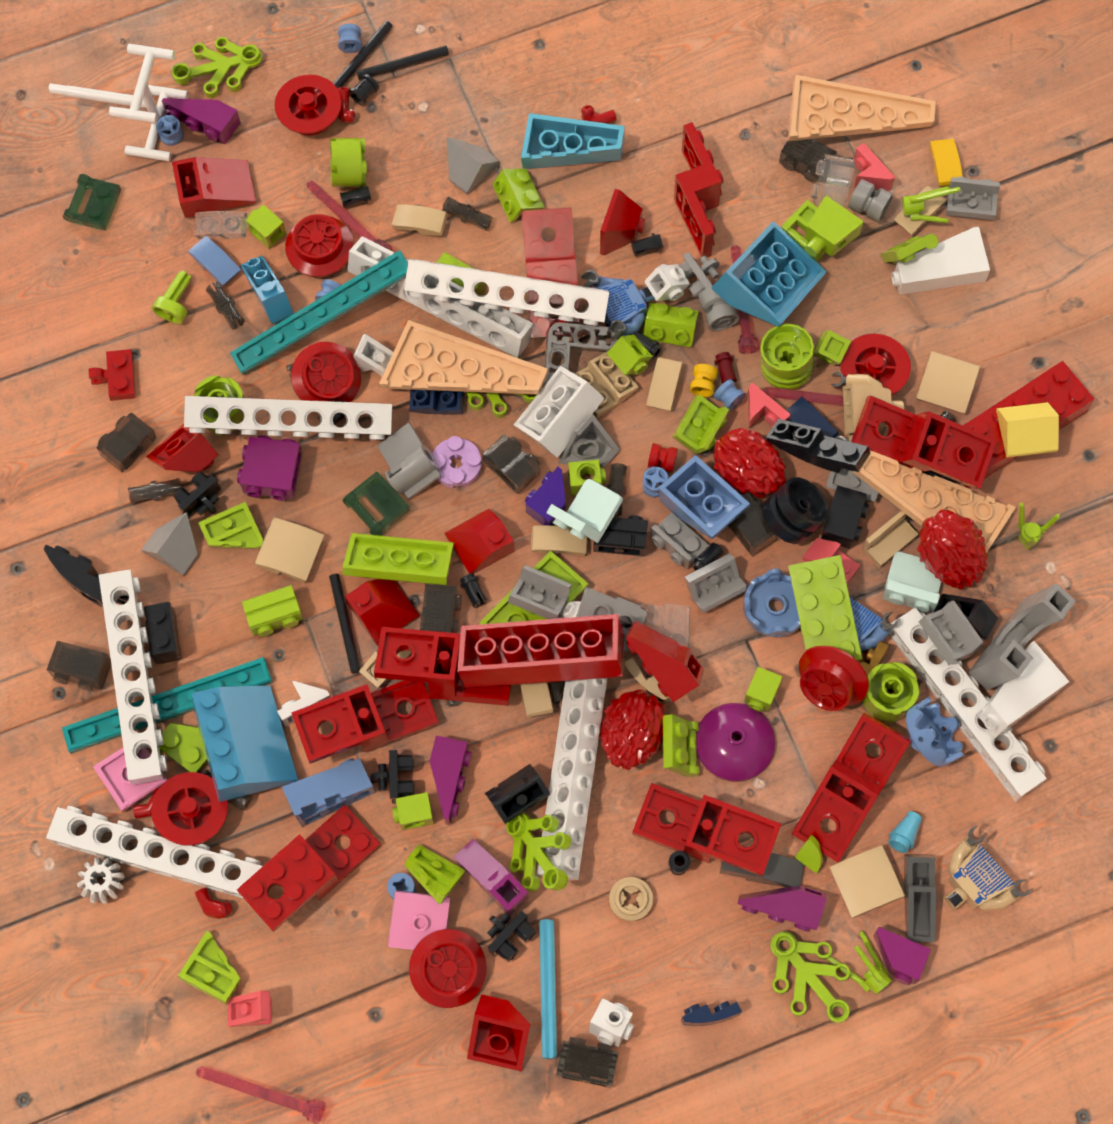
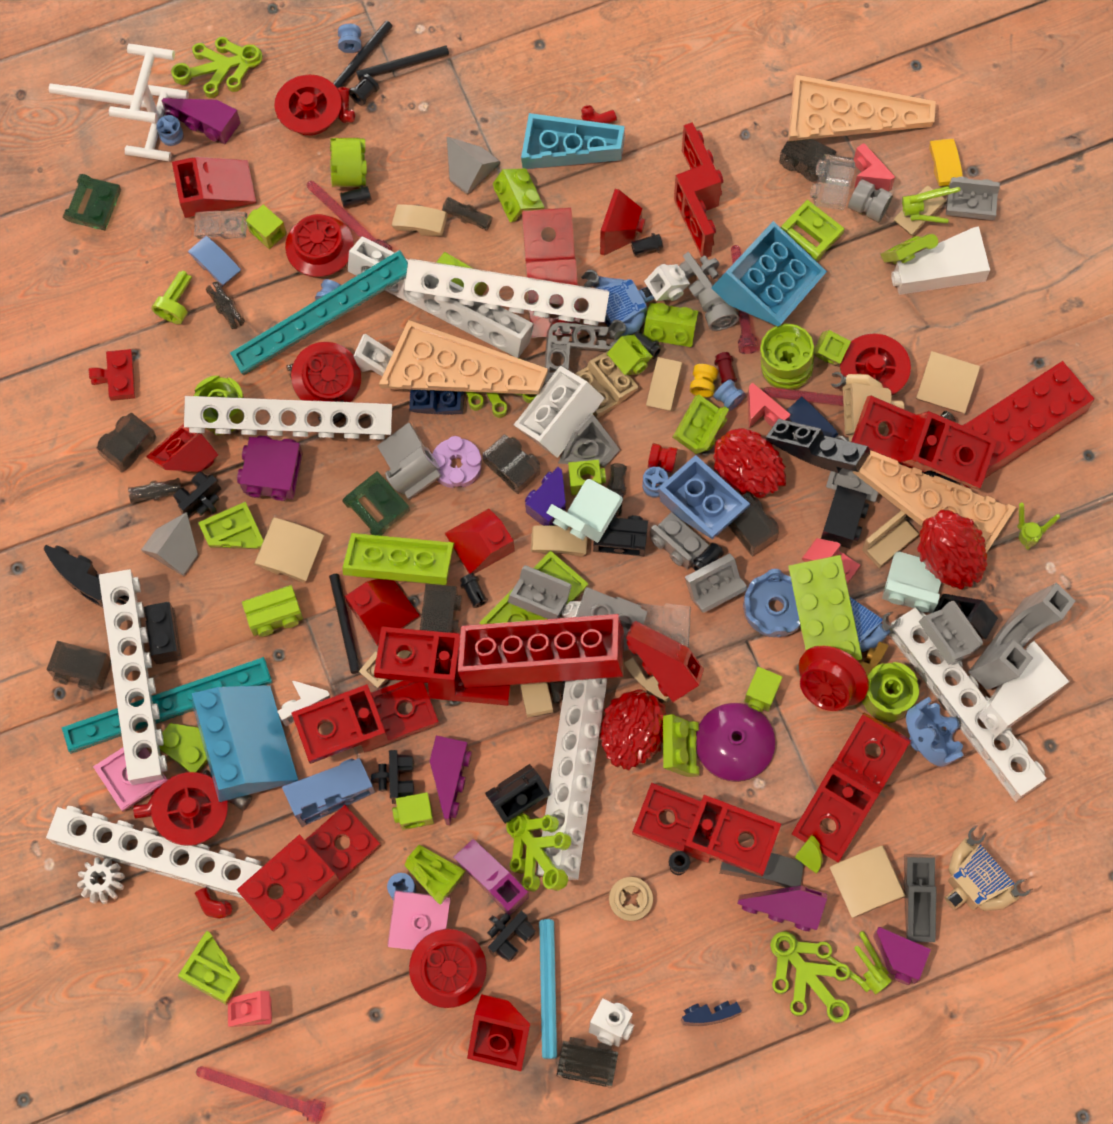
dark azure slope [240,255,294,324] -> none
black wheel [762,477,830,544] -> none
lime torso [805,195,864,257] -> none
medium azure cone [888,811,923,853] -> none
light yellow slope [996,402,1059,458] -> none

